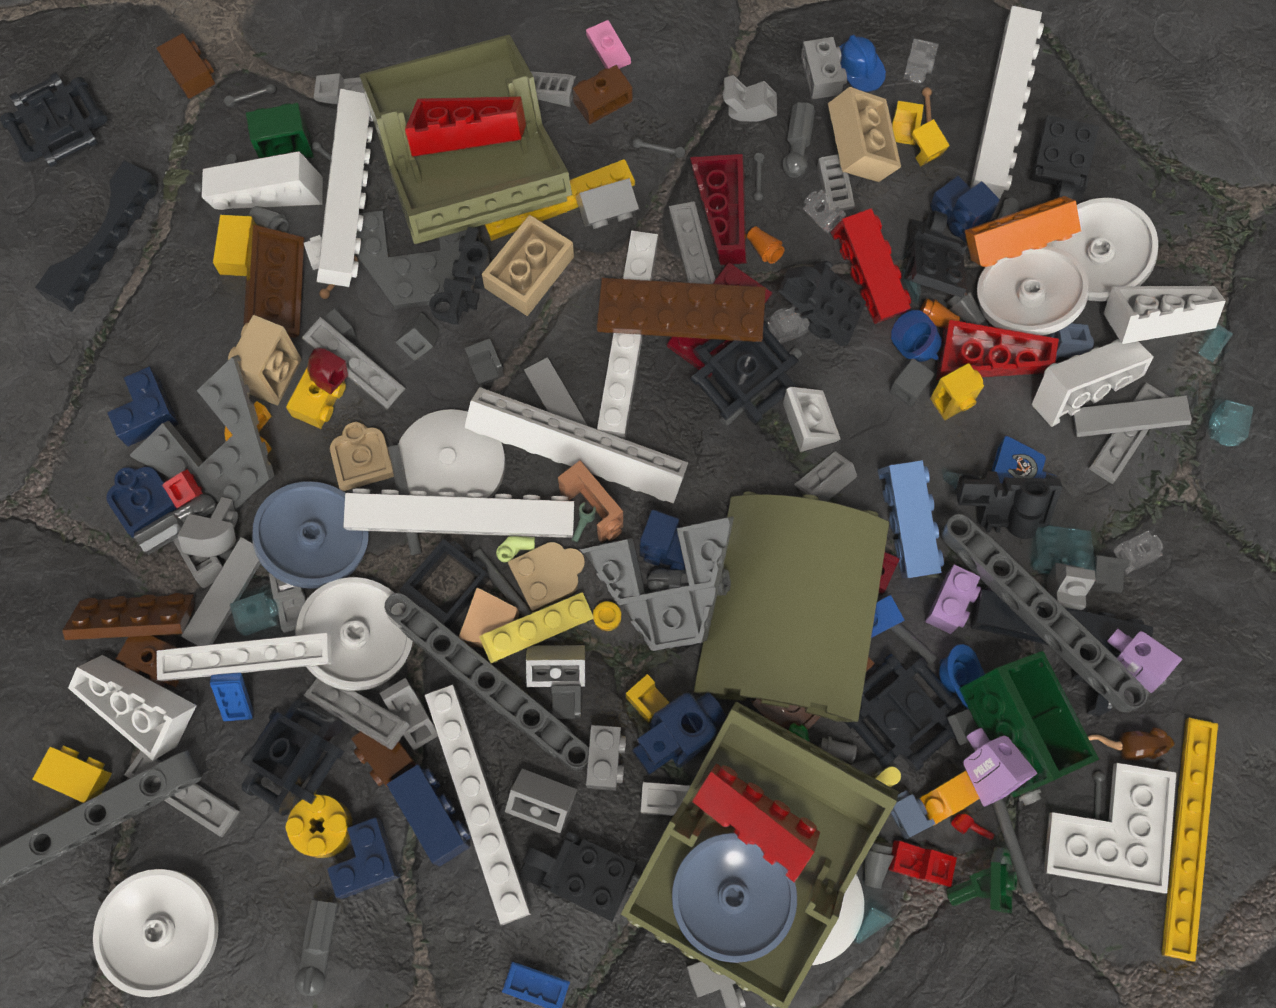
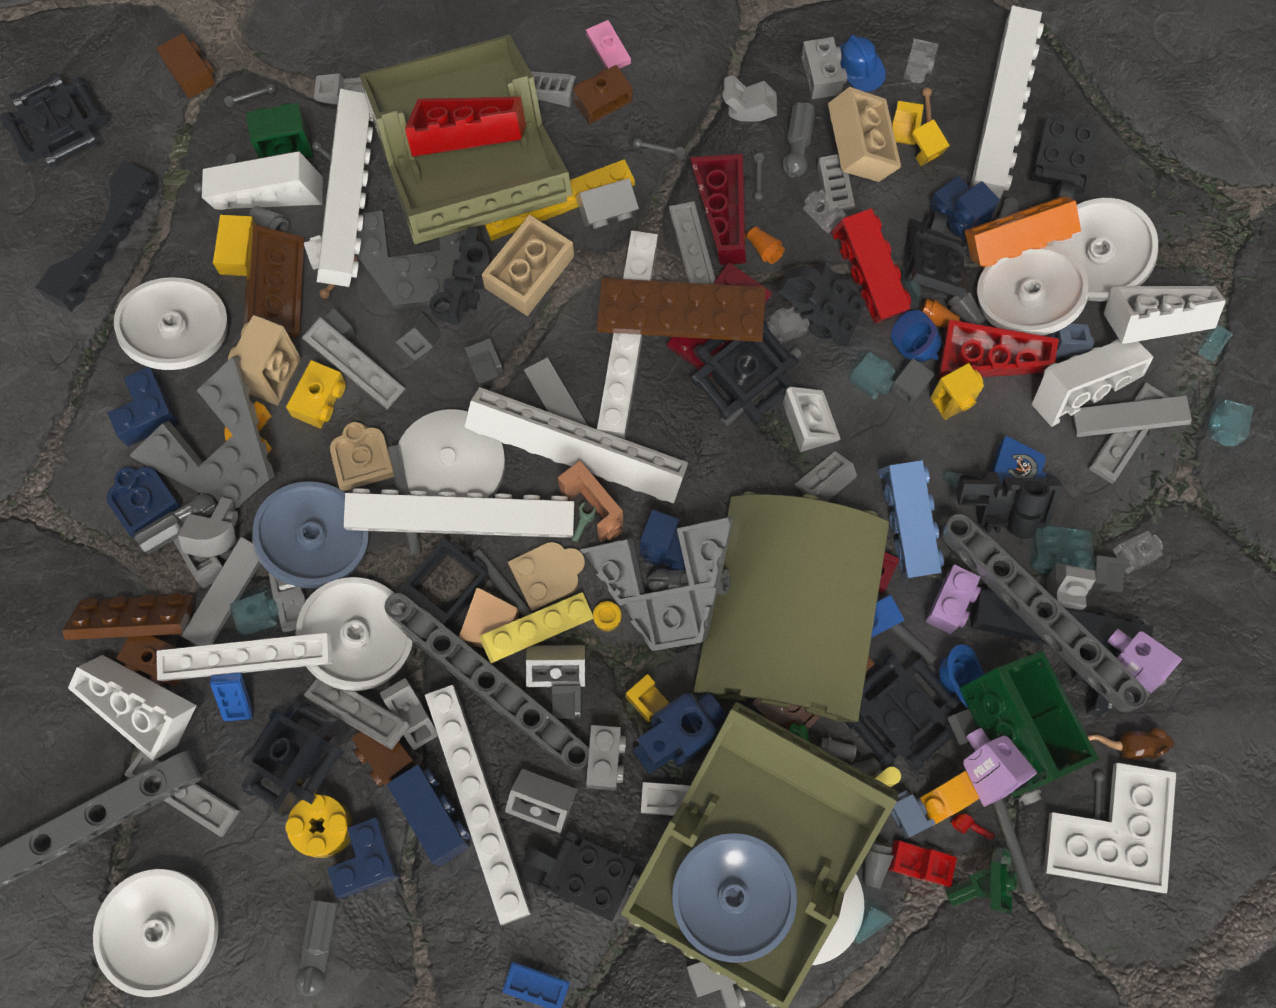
yellow brick [32,745,112,803] -> none
red tile [162,469,203,508] -> none
dark red brick [307,347,348,395] -> none
yellowish green arm [496,536,535,562] -> none
red wedge [692,763,820,882] -> none
yellow tile [1161,718,1218,962] -> none
none -> white dish [114,277,228,370]
none -> clear light blue brick [850,352,896,400]

